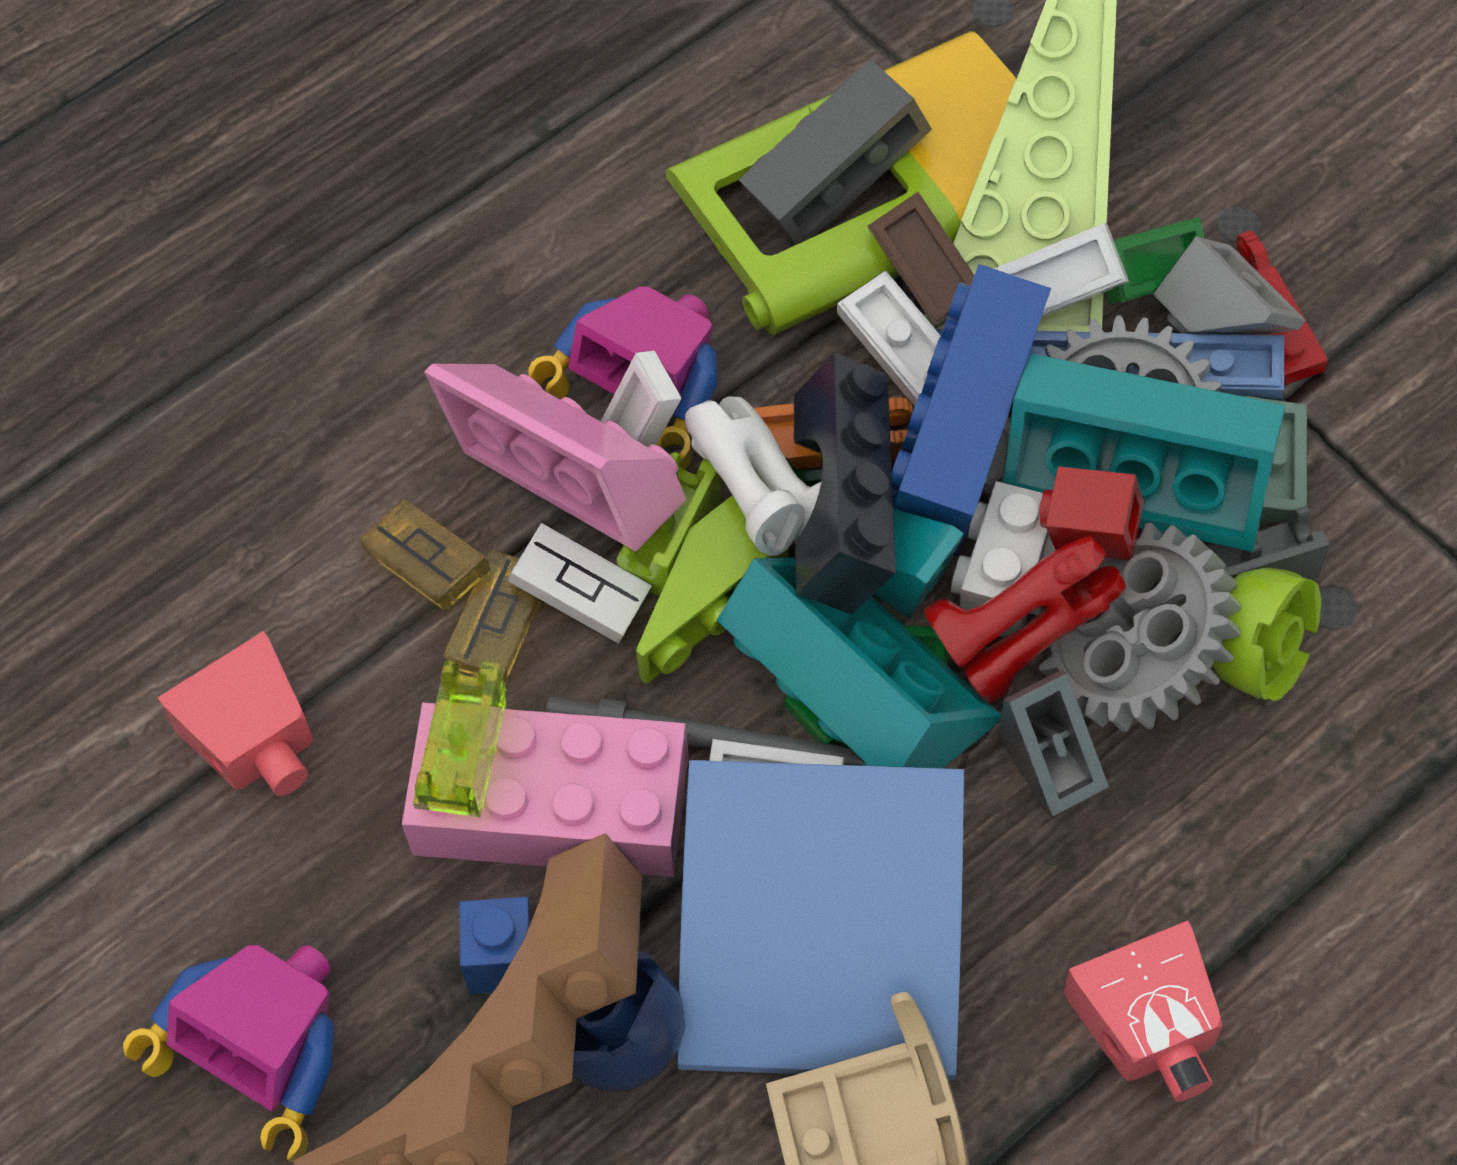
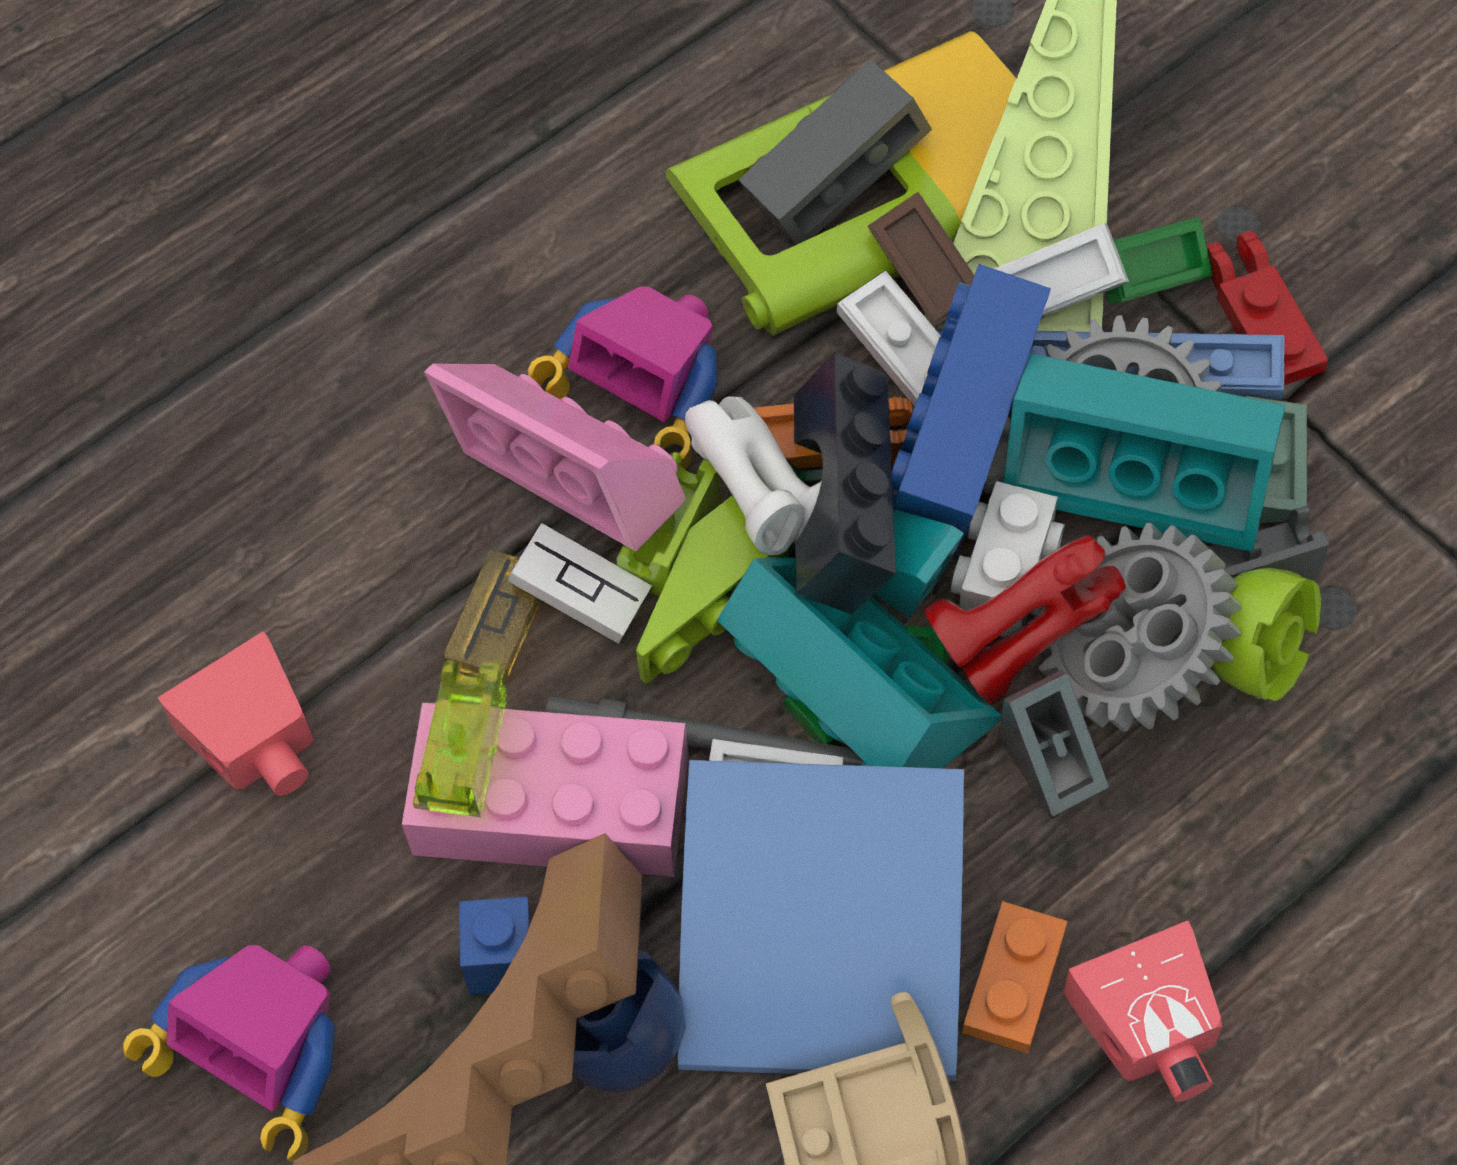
clear yellow tile [359,499,491,612] -> none
white tile [601,351,681,447] -> none
red brick [1039,467,1144,561] -> none
light grey slope [1153,237,1306,335] -> none
none -> orange plate [962,901,1068,1054]

